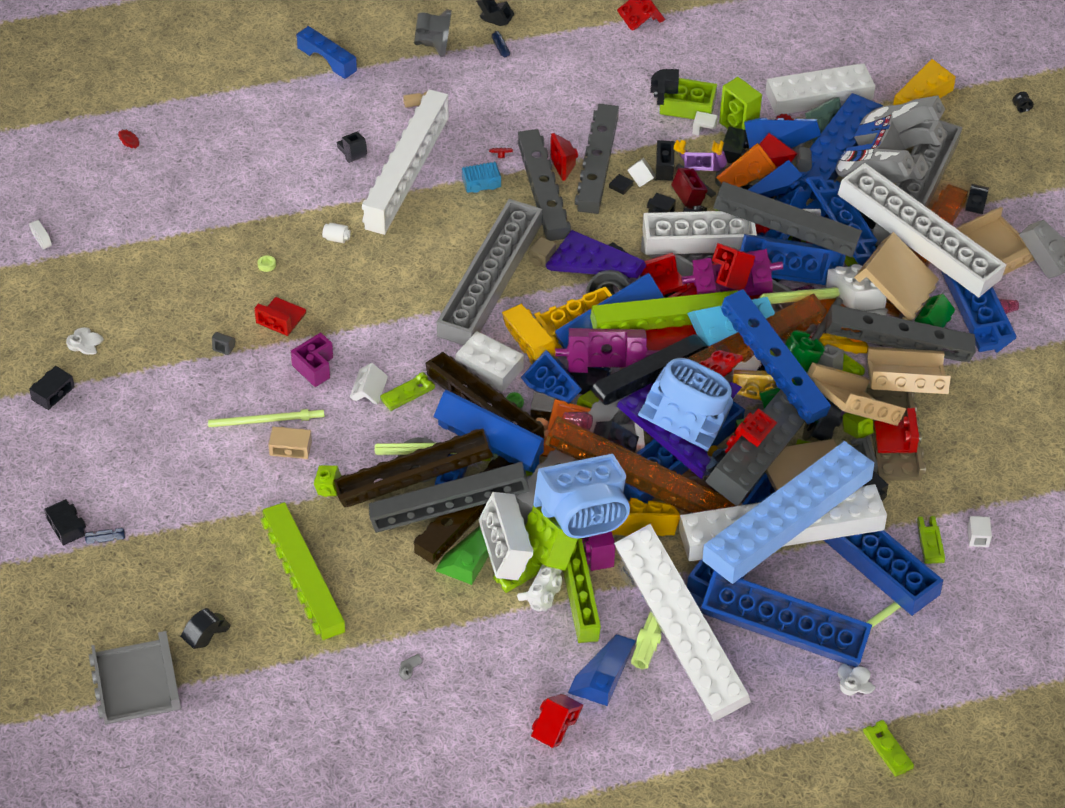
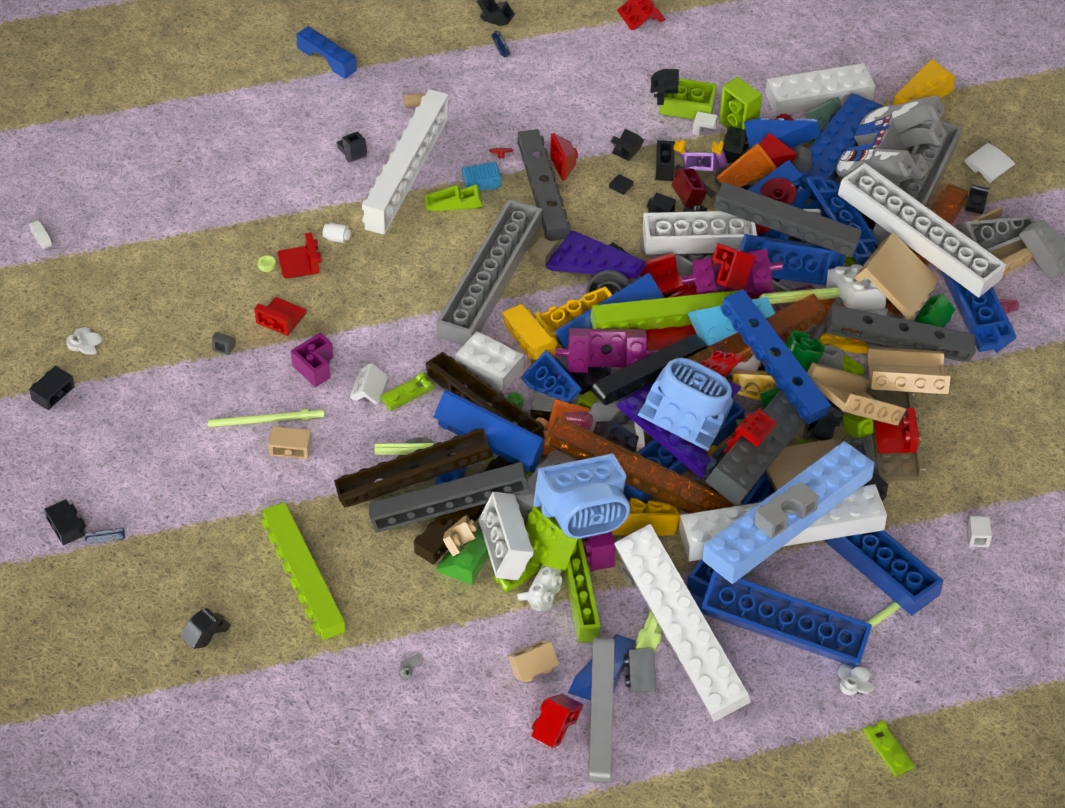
light grey panel [89,631,181,725] -> none
red piece [118,129,139,149] -> none
lime brick [314,465,341,497] -> none
dark grey piece [414,9,452,57] -> none
dark grey piece [575,104,619,214] -> none
white panel [628,158,656,187] -> none
lime hinge [917,516,945,564] -> none
black wheel [1012,92,1034,113] -> none
none -> red bracket [278,232,322,278]
none -> lime slope [424,184,483,211]
none -> tan slope [443,515,478,556]
none -> tan brick [507,639,559,682]
none -> light grey beam [589,638,614,783]
none -> black brick [611,129,644,161]
none -> brick [623,647,656,692]
none -> light grey arch [755,482,819,539]
none -> dark red dish [760,178,796,205]
none -> light grey wedge [956,216,1035,252]
none -> white slope [964,143,1015,183]

